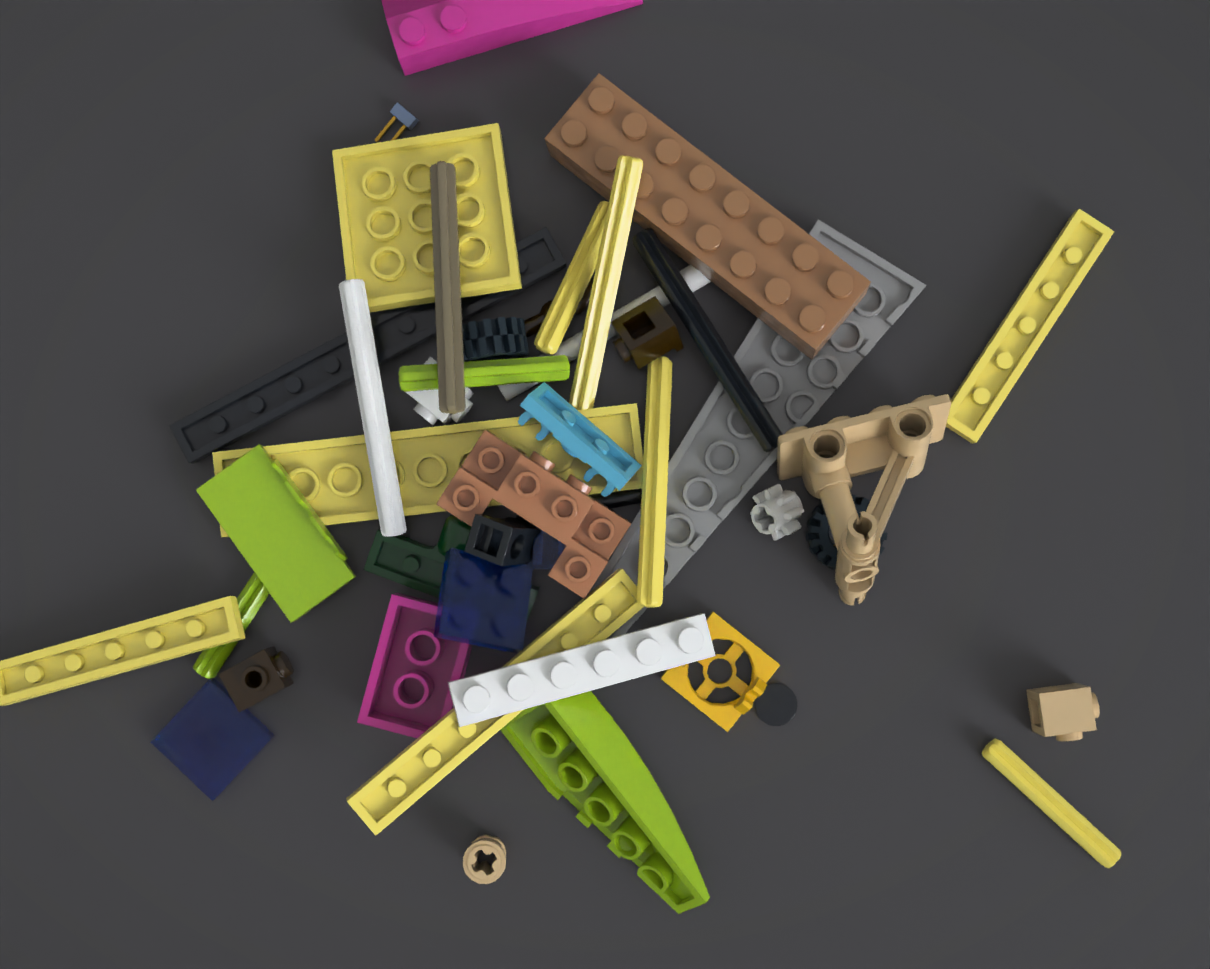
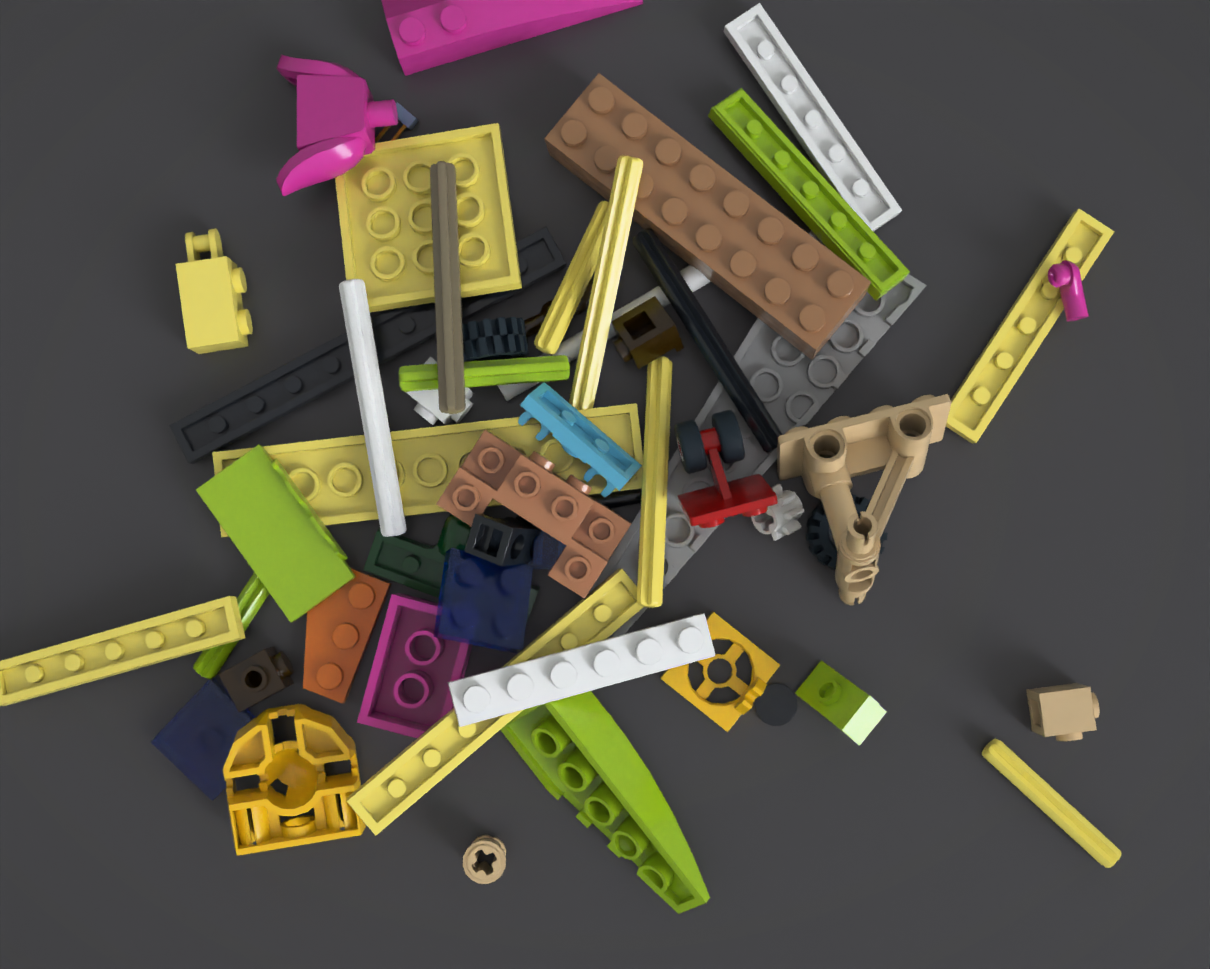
none -> light yellow brick [175,228,253,354]
none -> yellow connector [222,704,366,856]
none -> dark pink torso [276,54,398,196]
none -> orange wing [303,567,392,704]
none -> red plate [674,410,778,528]
none -> lime tile [708,88,910,301]
none -> white plate [723,3,902,231]
none -> lime brick [795,660,886,746]
none -> dark pink arm [1048,260,1089,322]

